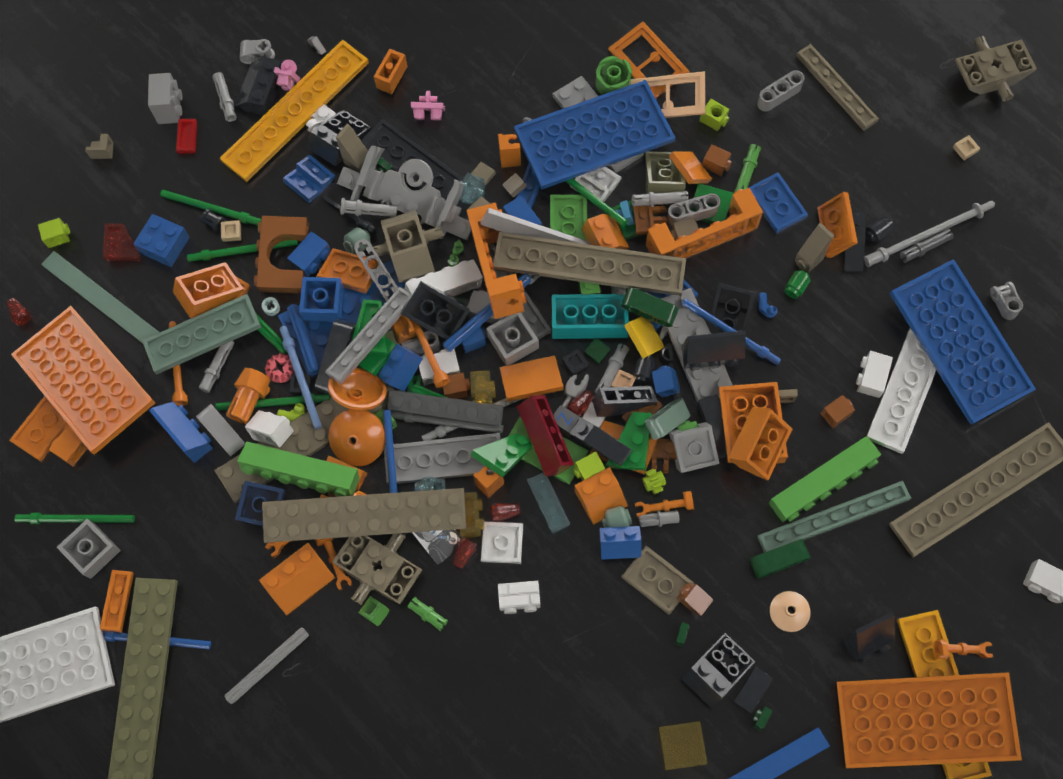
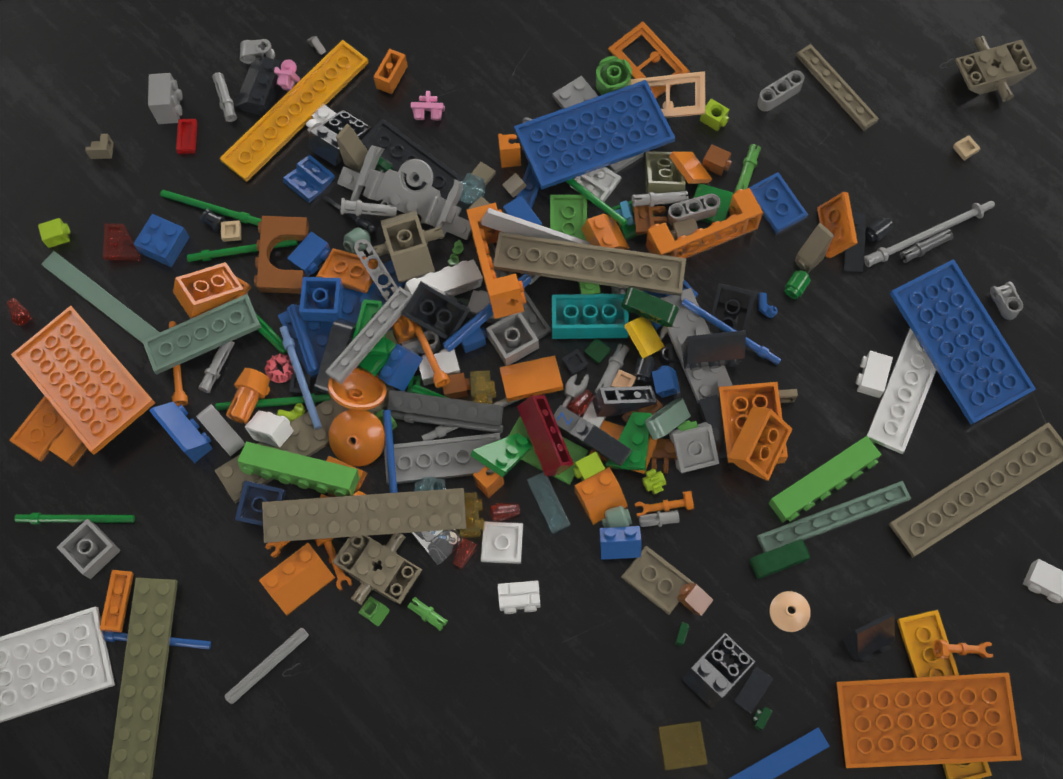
light aqua bush [262,297,280,316] -> none
dark orange brick [821,395,855,428] -> none

